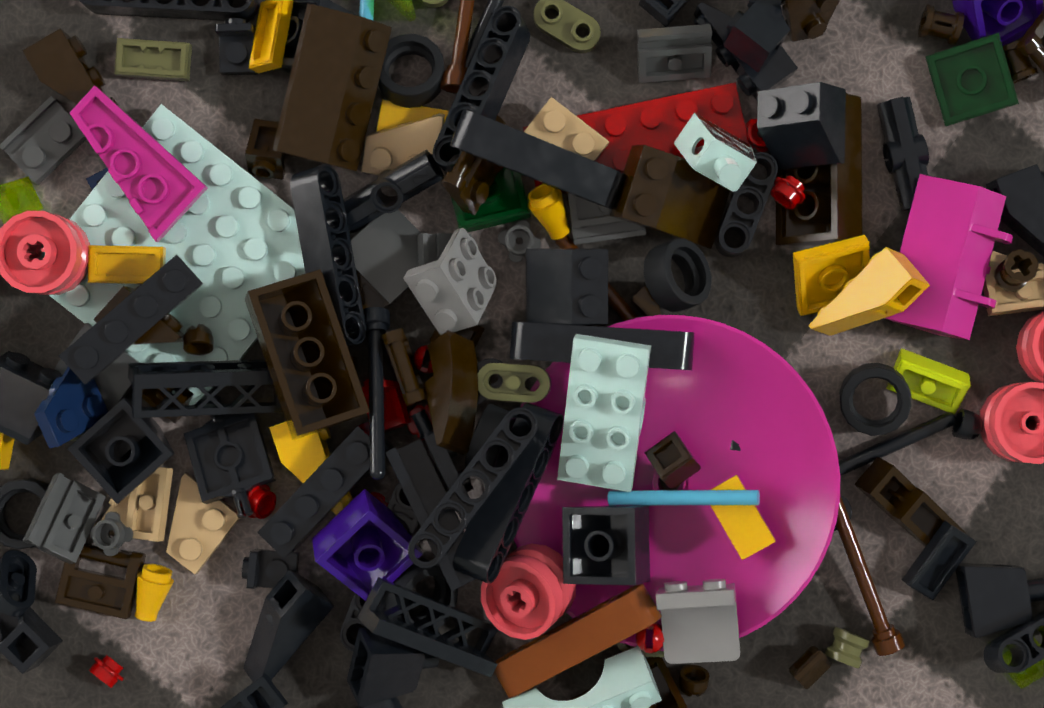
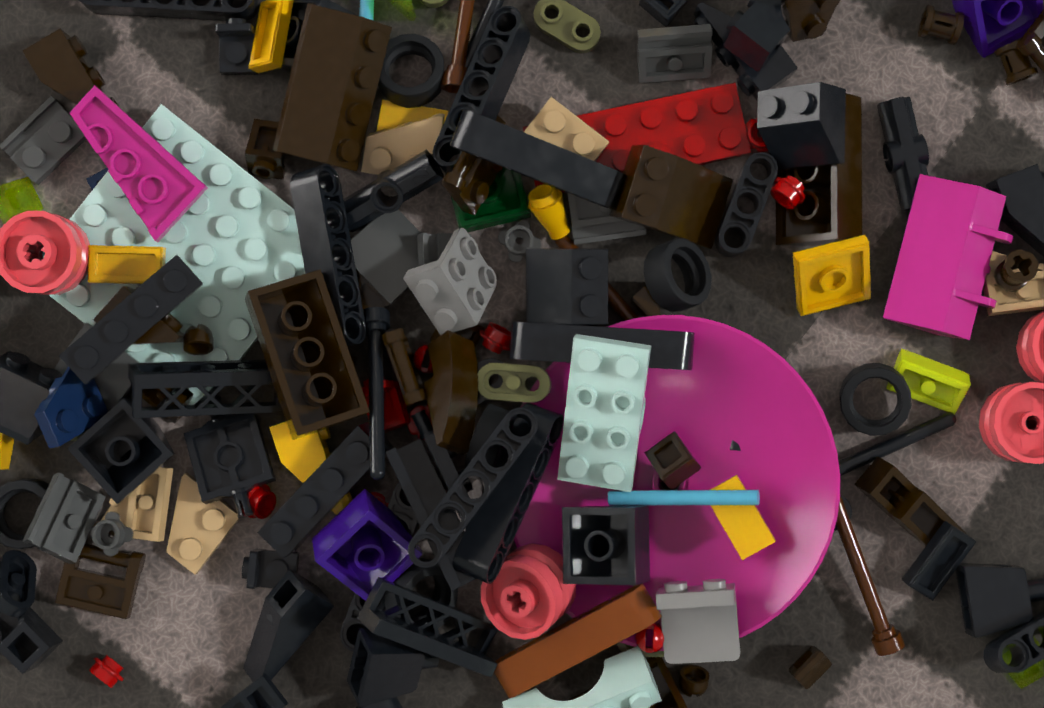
olive plate [114,38,192,81] -> none
yellow cone [134,564,174,622] -> none
light aqua torso [674,113,757,192] -> none
yellow slope [808,247,930,336] -> none
olive wheel [824,626,870,669] -> none
dark green plate [925,33,1019,127] -> none
black hinge [952,408,984,440] -> none
none -> red plate [480,322,511,354]

